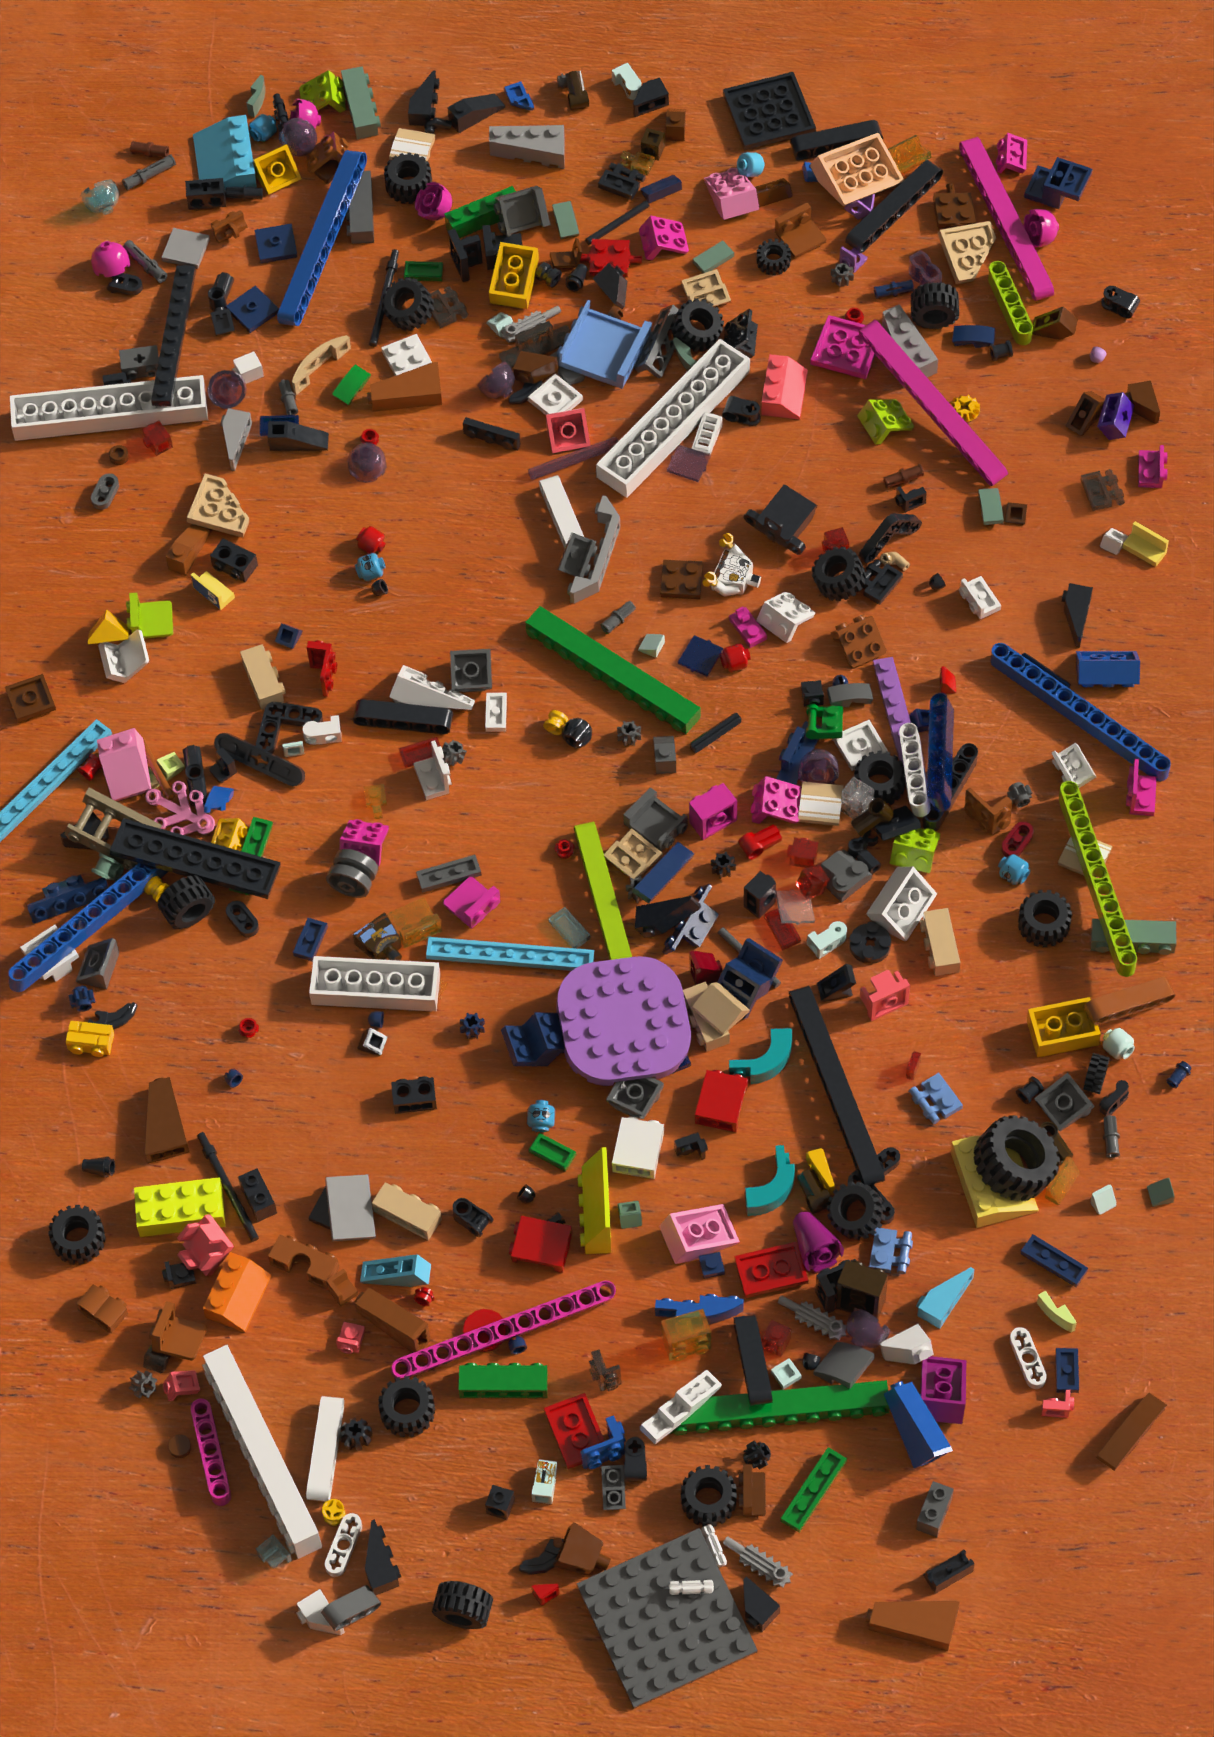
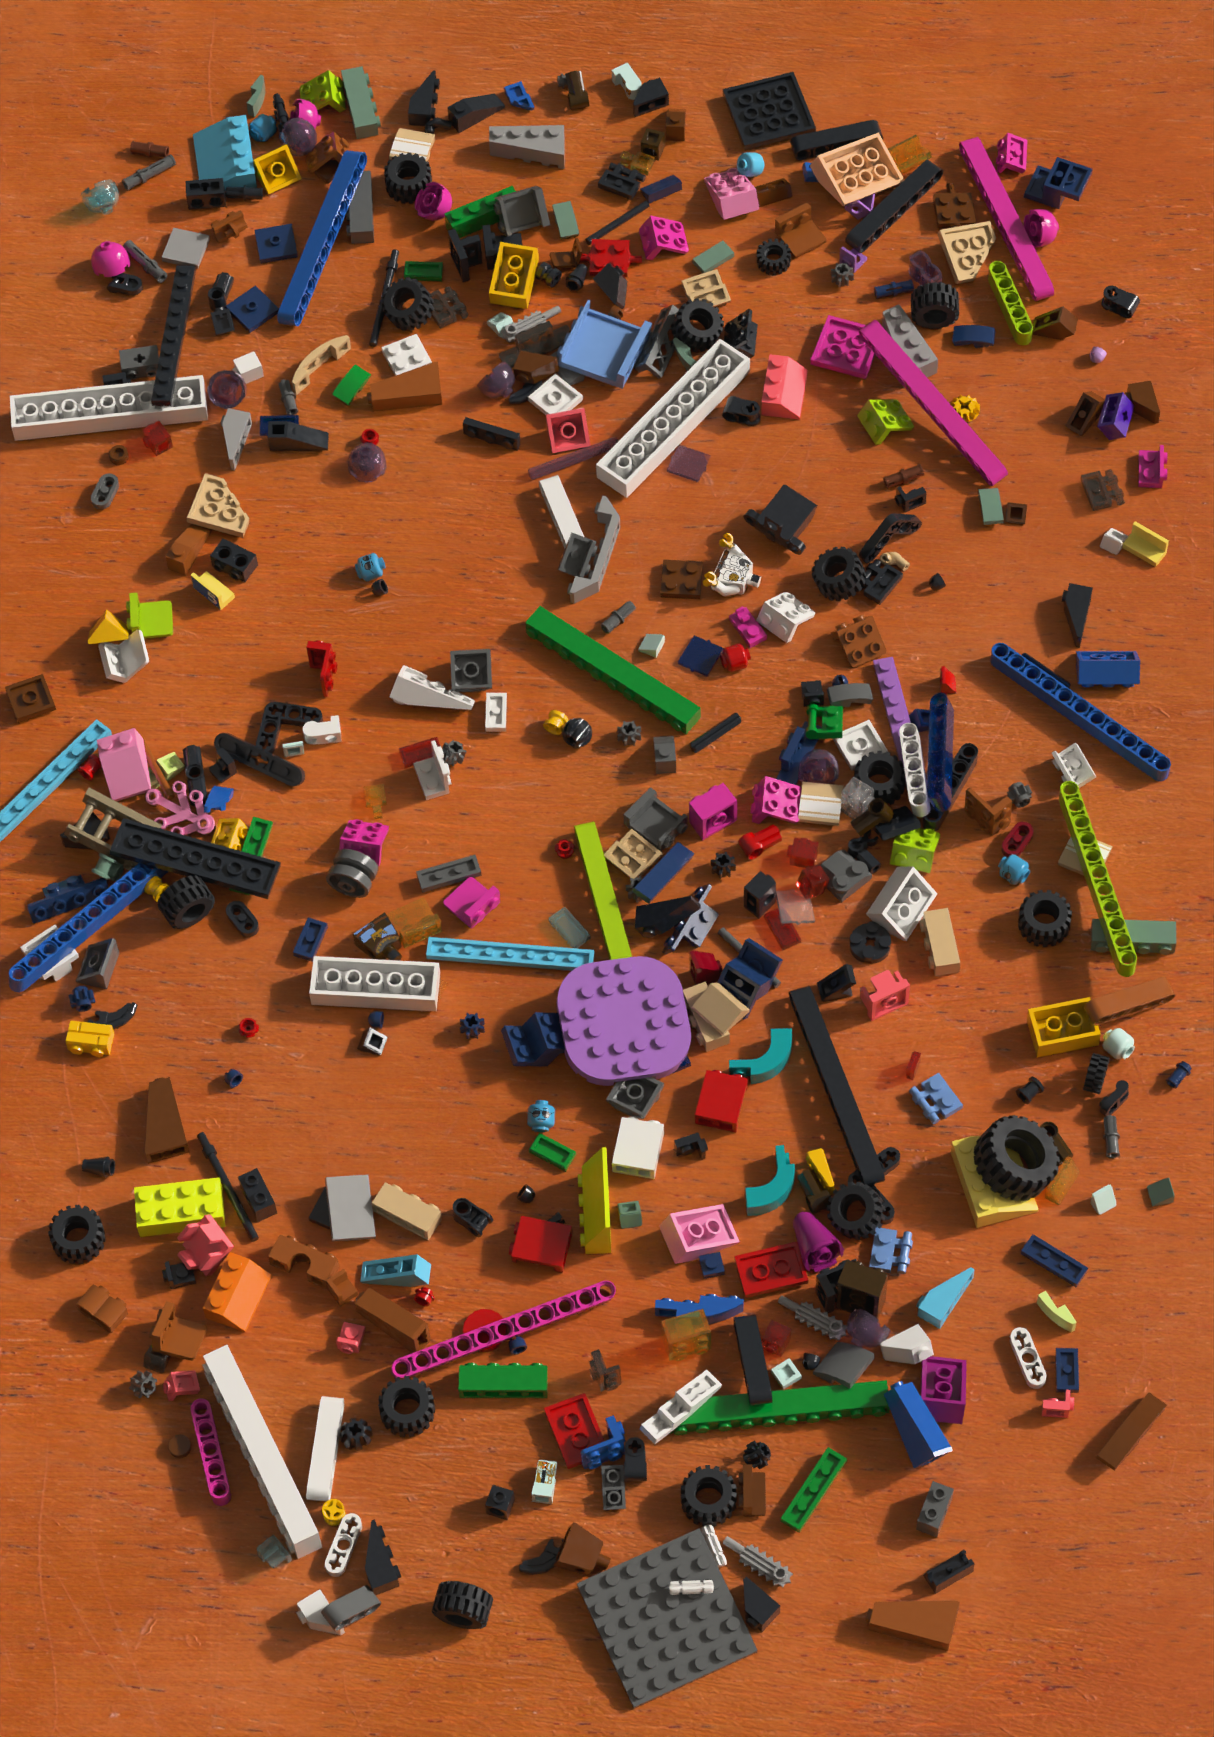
tan brick [240,644,286,710] -> none
dark blue slope [275,623,303,649] -> none
black beam [352,699,453,734] -> none
red head [356,526,386,554] -> none
black brick [391,1076,437,1114] -> none
red slope [531,1584,560,1606] -> none
white slope [692,412,723,456] -> none
light aqua leg [807,921,847,959] -> none
clear red brick [821,527,849,552] -> none
red plate [845,308,864,324] -> none
white bracket [959,576,1001,619] -> none
black bush [989,340,1013,361] -> none
dark grey slope [1034,1073,1094,1132] -> none
dark pink bracket [1126,759,1156,816] -> none

